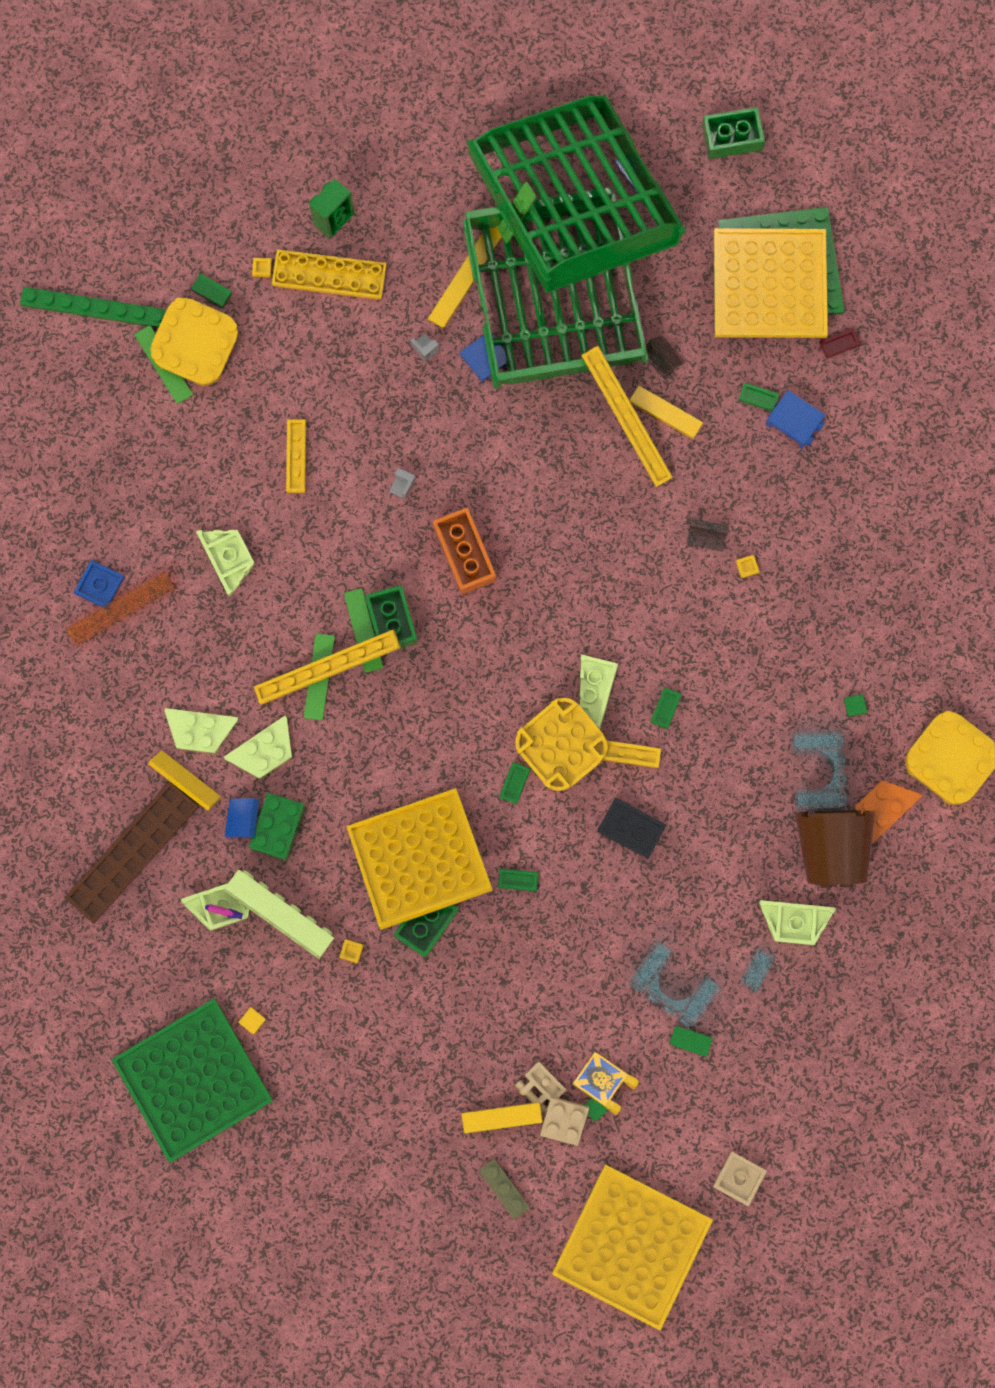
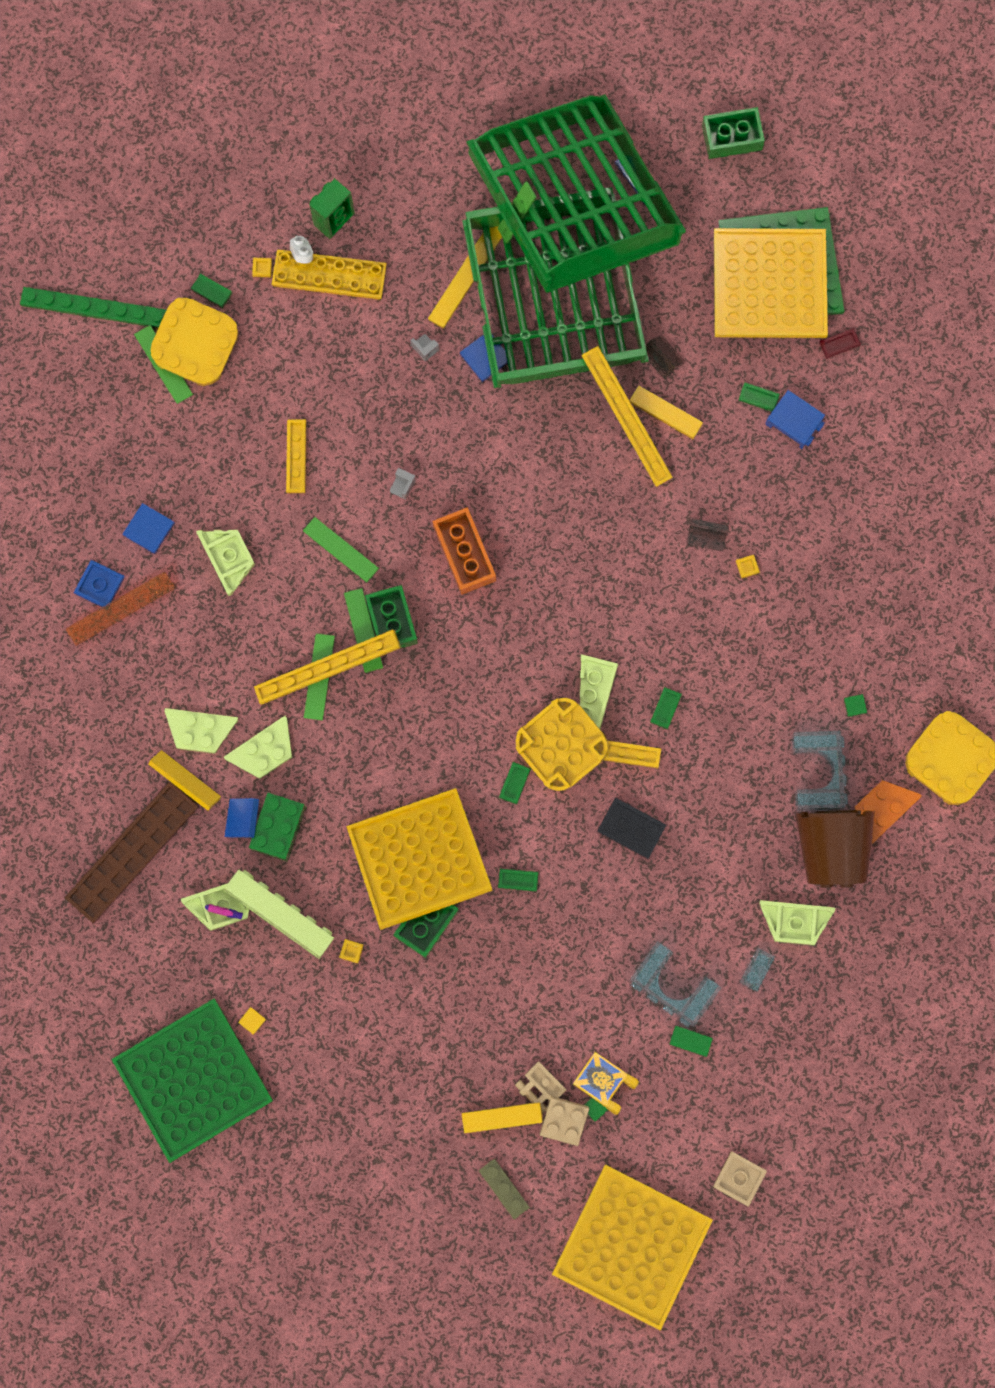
none -> blue tile [122,503,175,554]
none -> white plate [290,236,313,264]
none -> bright green piece [303,517,379,583]

